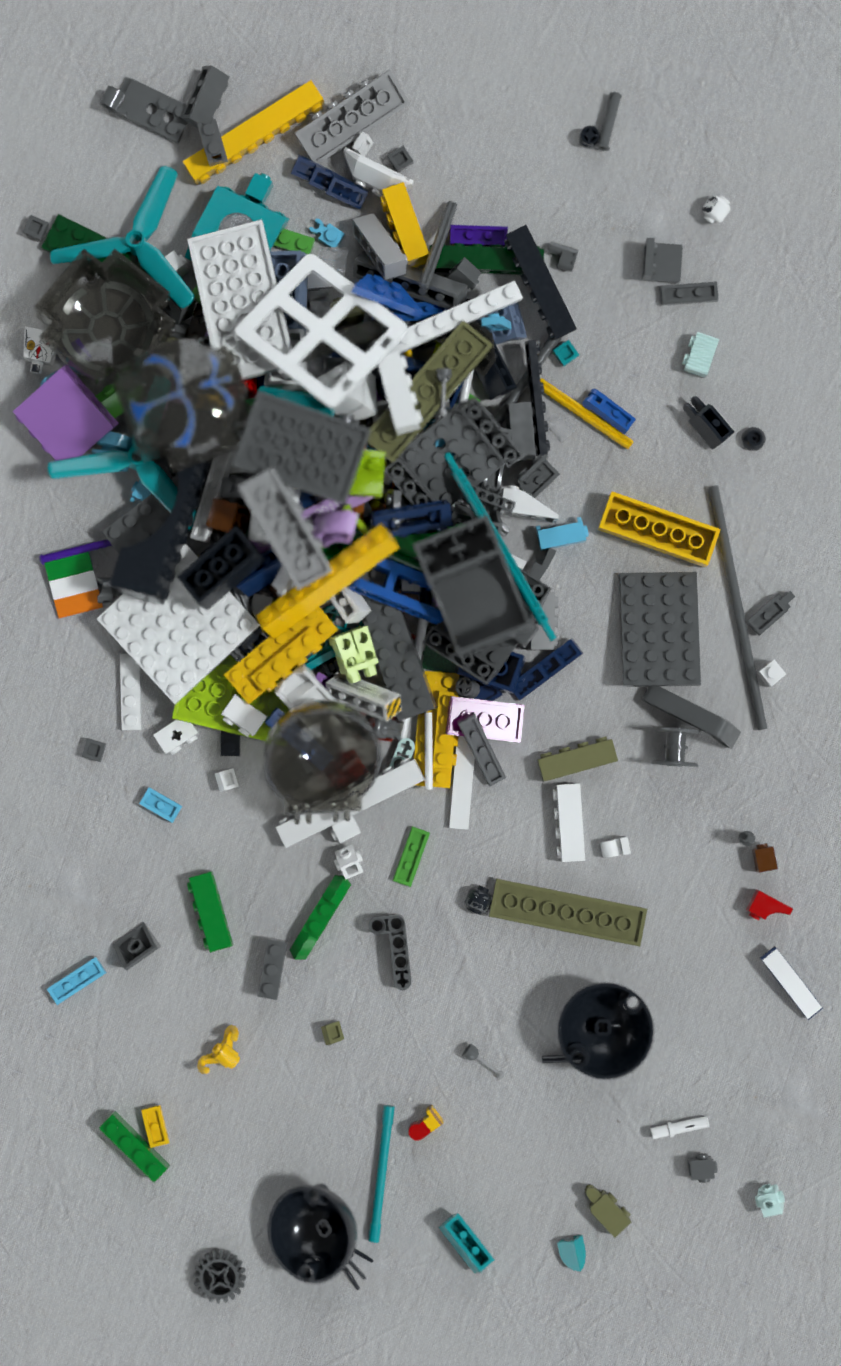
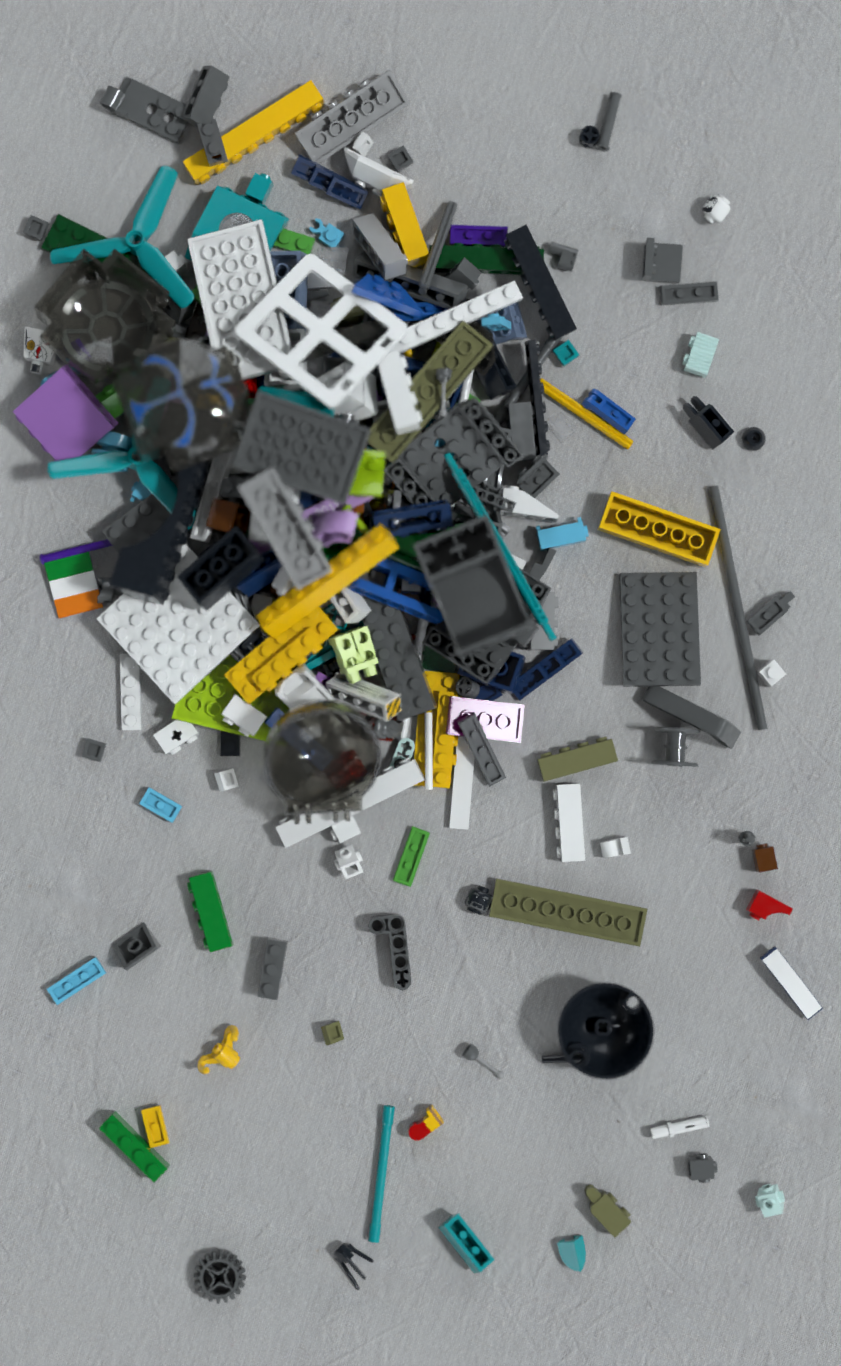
black piece [268,1183,357,1284] -> none
green brick [289,875,351,960] -> none

